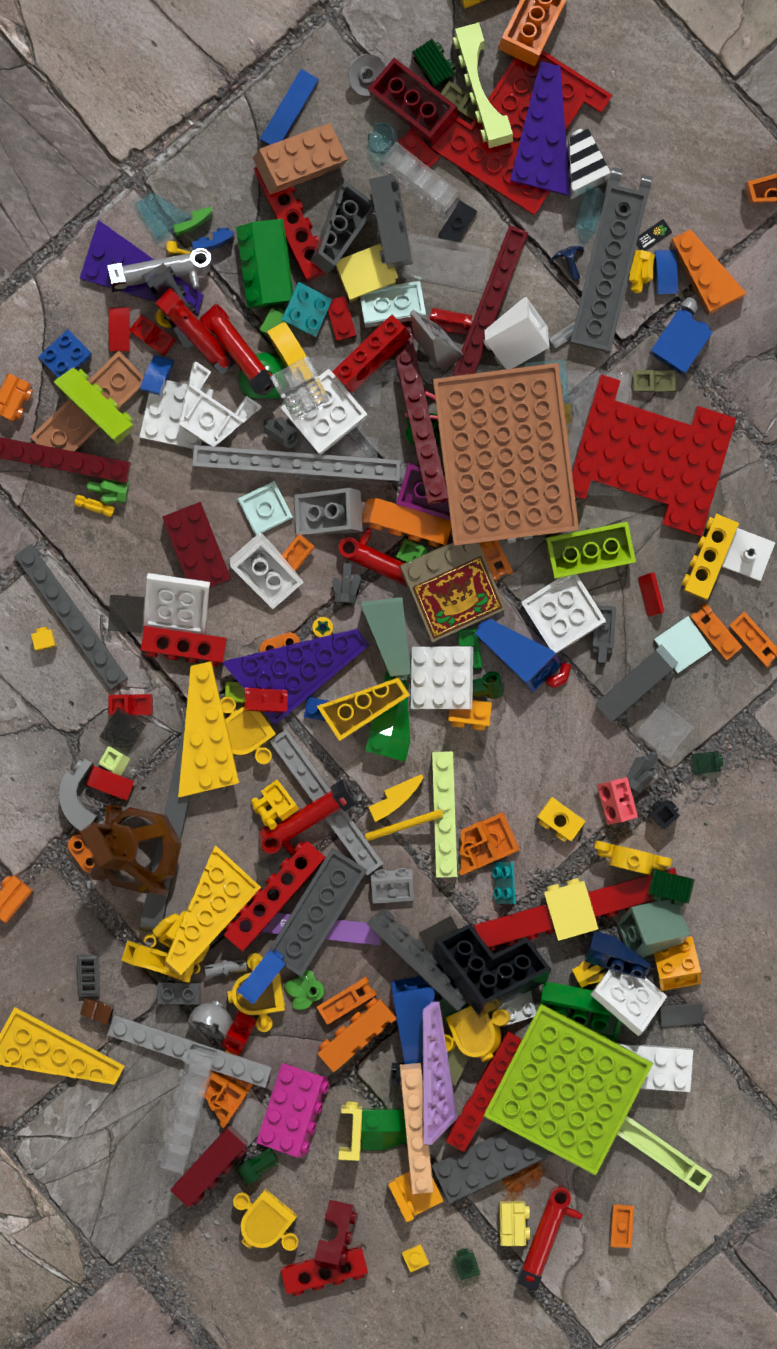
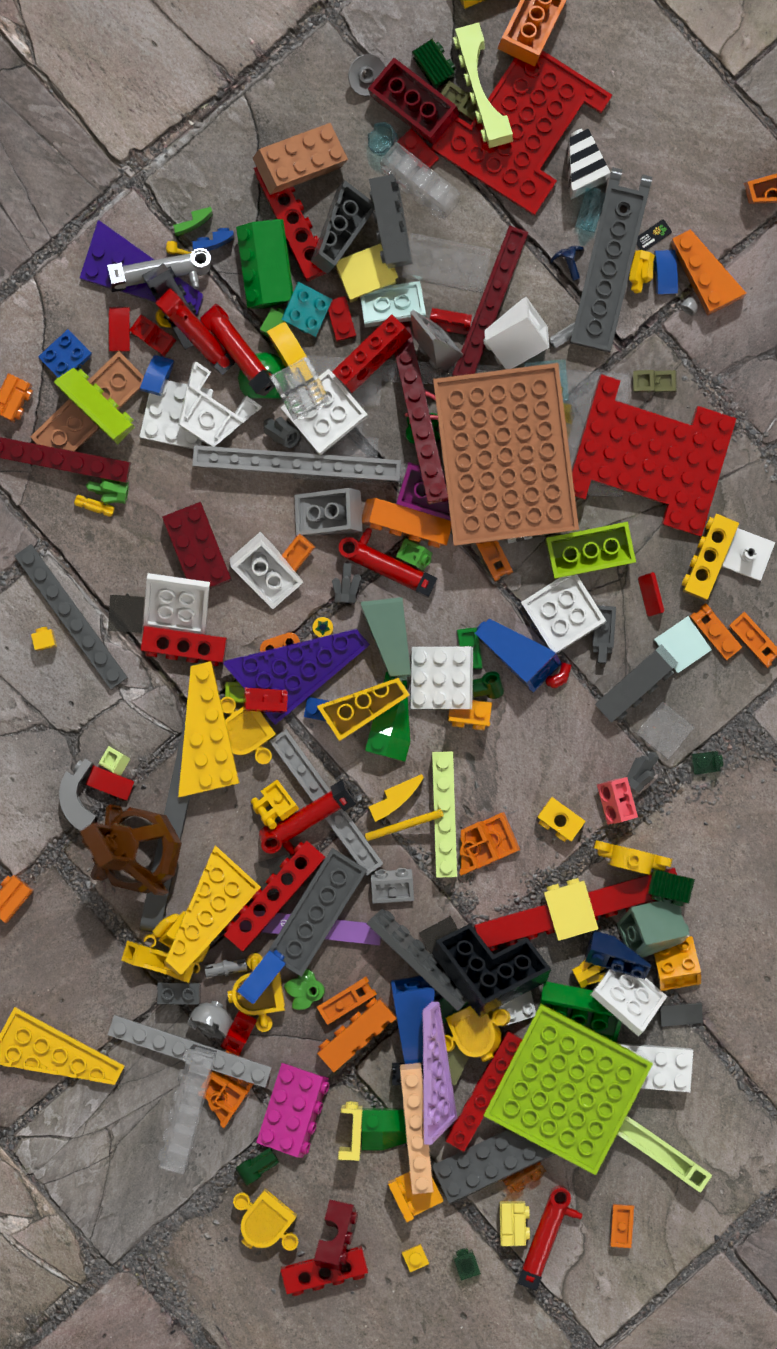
orange plate [68,835,95,872] -> none
dark grey slope [77,954,100,997] -> none
reddish brown leg [80,998,114,1025] -> none
clear smoke piece [99,707,146,755] -> none
red slope [108,694,153,716] -> none
clear light blue wing [135,193,191,239] -> none
dark red brick [170,1124,248,1208] -> none
light aqua tile [238,481,293,535] -> none
blue tile [260,69,319,145] -> none
plate [399,542,506,643] -> none
black plate [438,201,477,247] -> none
teal hinge [492,861,516,904] -> none
dark purple wing [510,61,570,196] -> none
black brick [649,800,680,829] -> none
blue panel [650,309,713,376] -> none

